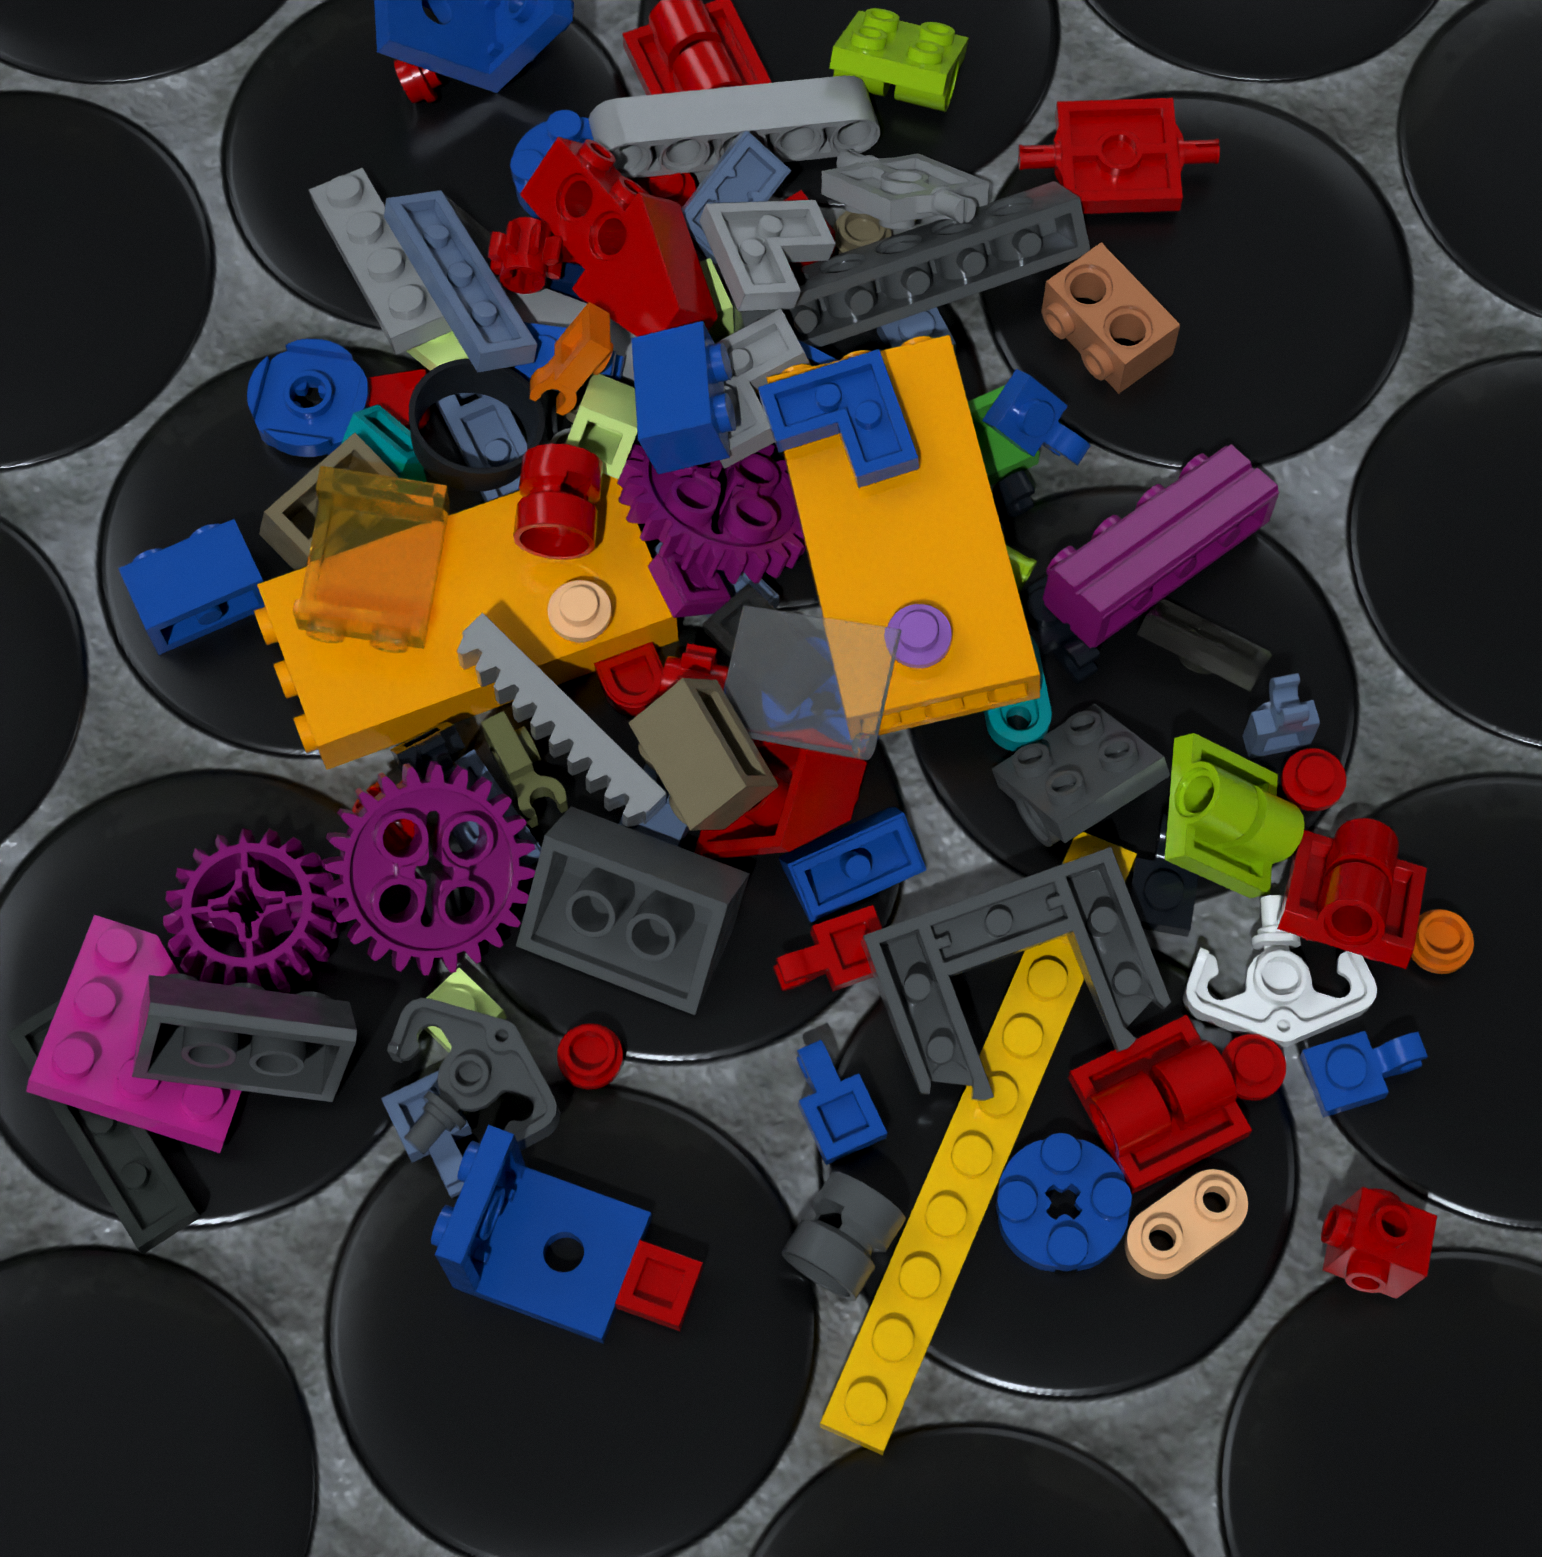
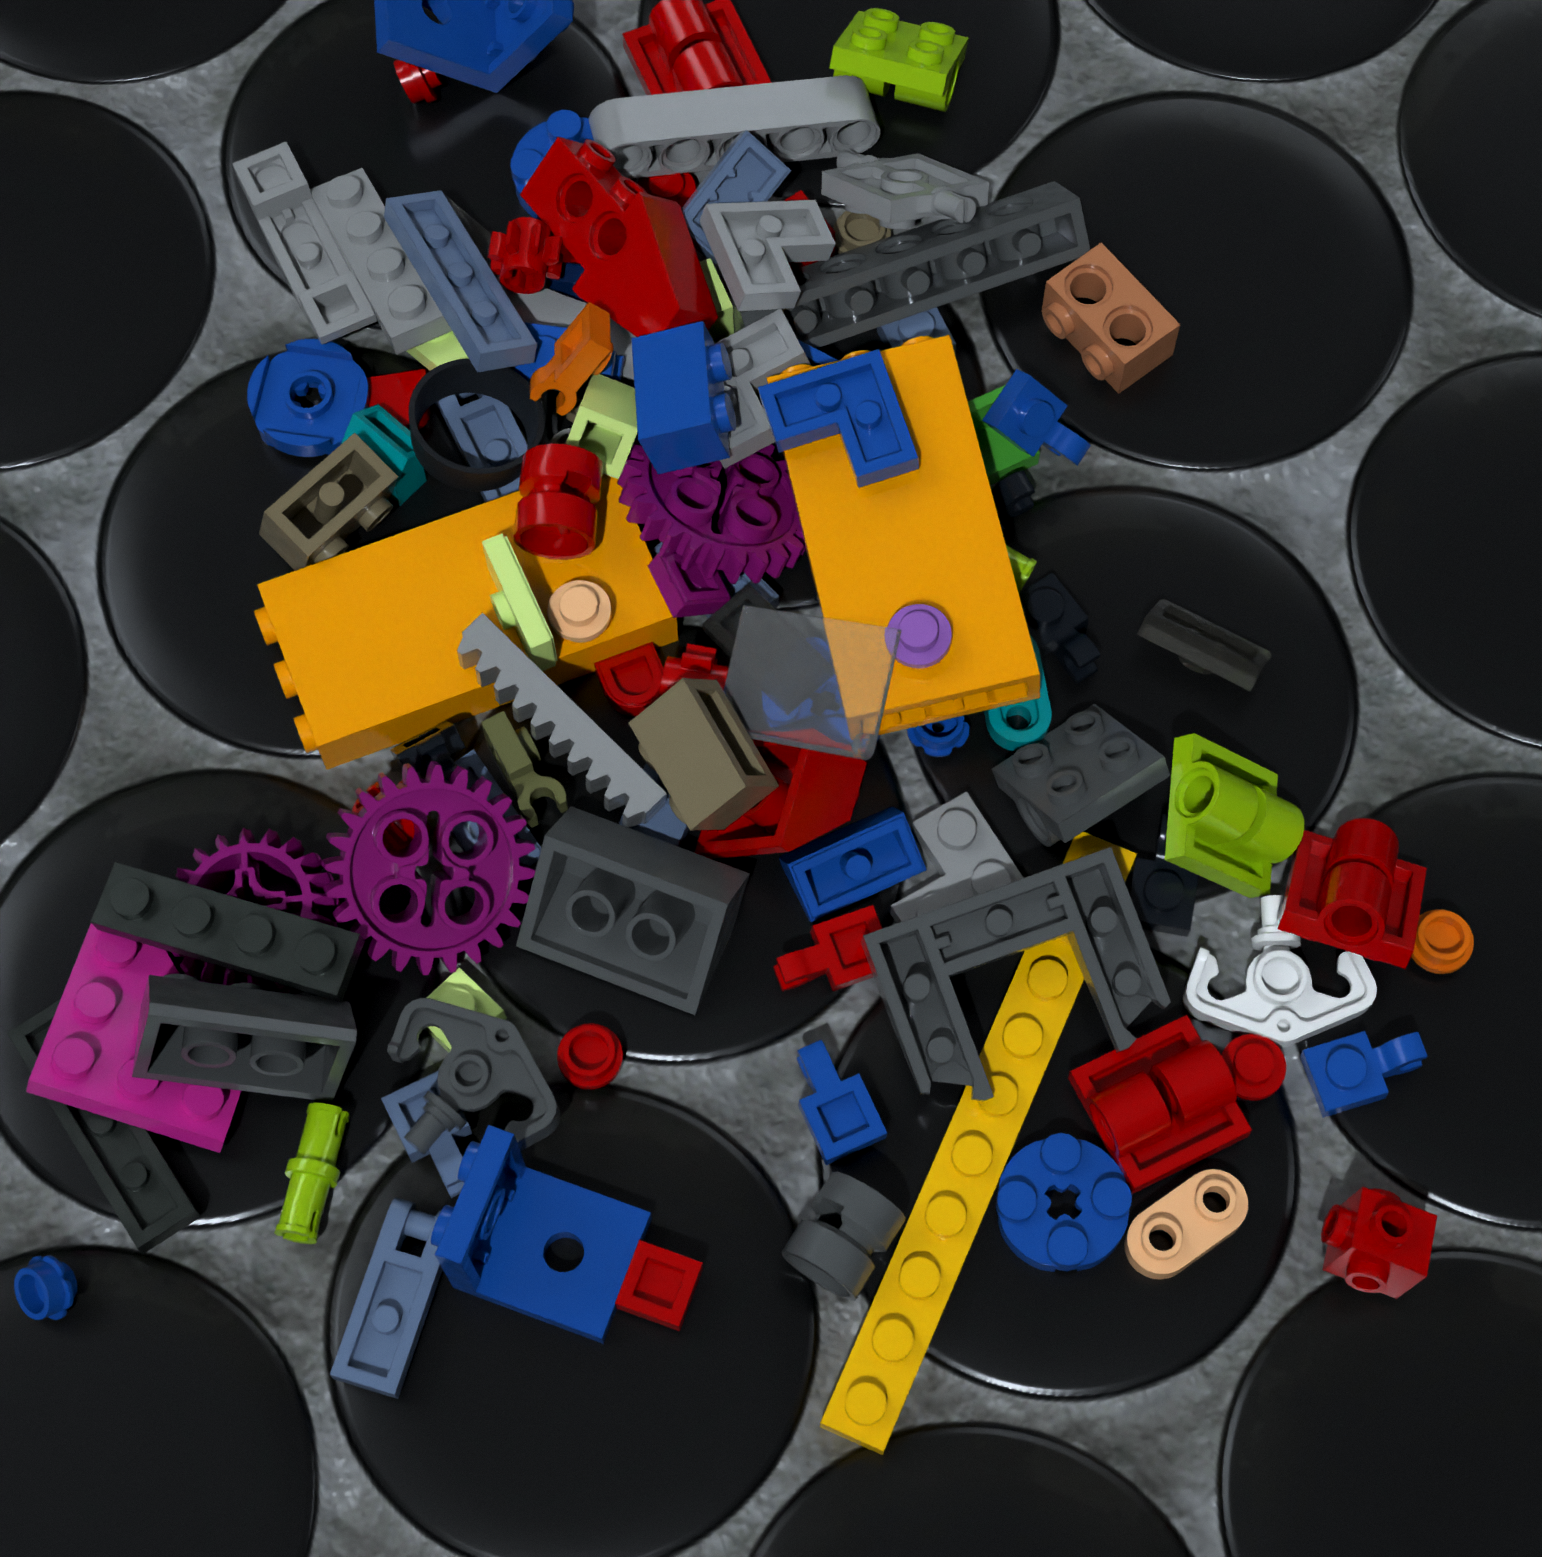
blue brick [118,519,265,655] -> none
clear yellow panel [293,466,450,653] -> none
red plate [1018,98,1220,214] -> none
magenta brick [1043,445,1279,648] -> none
sand blue plate [1242,673,1320,759] -> none
red plate [1281,748,1347,811] -> none
none -> blue plate [14,1255,77,1320]
none -> pearl dark grey plate [91,862,365,1003]
none -> light grey slope [232,142,377,345]
none -> lime pin [274,1102,350,1244]
none -> sand blue plate [330,1197,443,1399]
none -> yellowish green plate [482,533,558,671]
none -> light grey plate [890,792,1023,923]
none -> blue plate [907,715,970,757]

